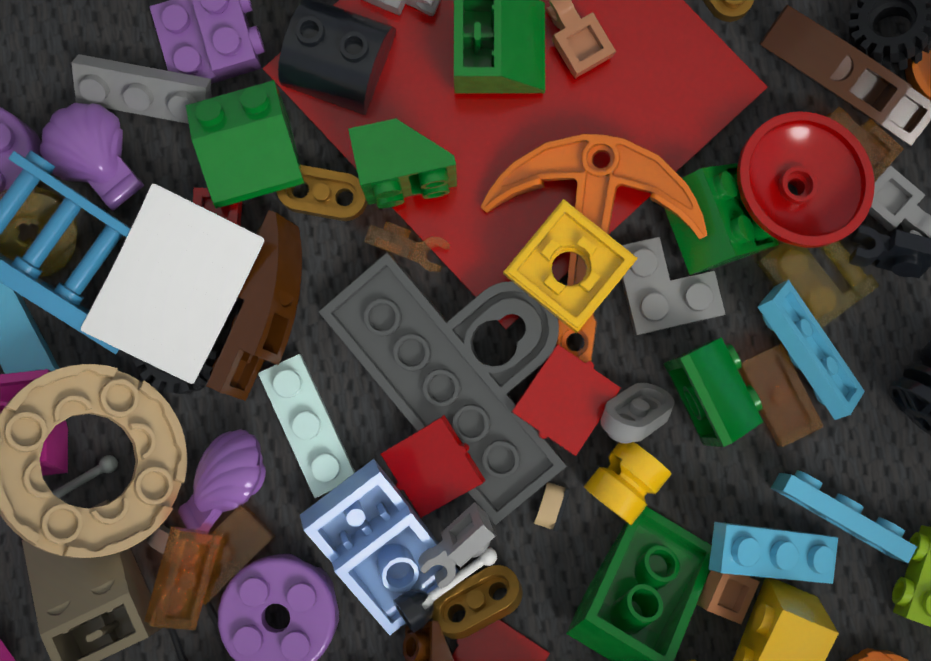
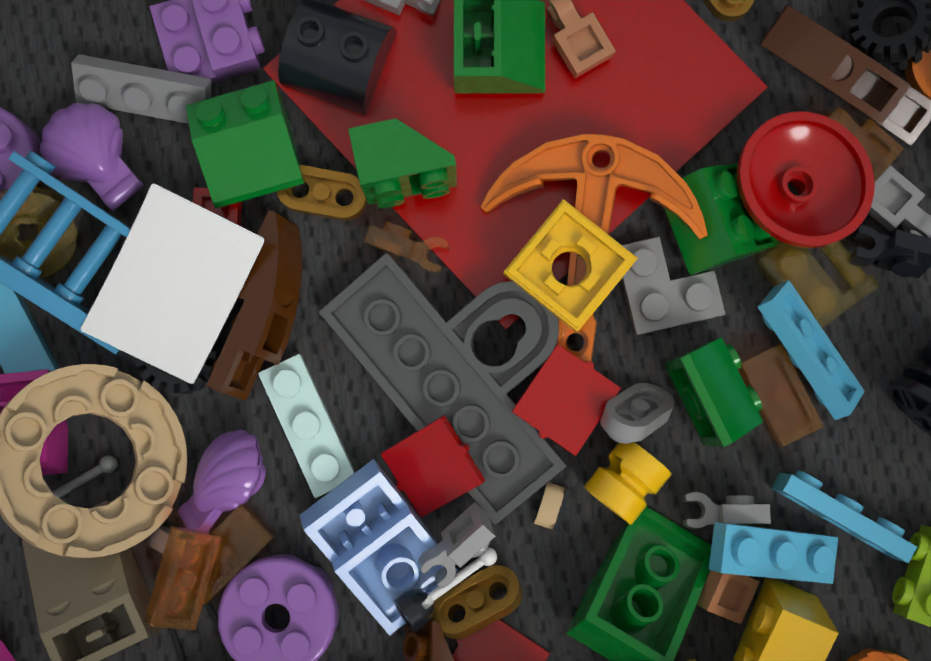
none -> light grey plate [682,492,771,529]

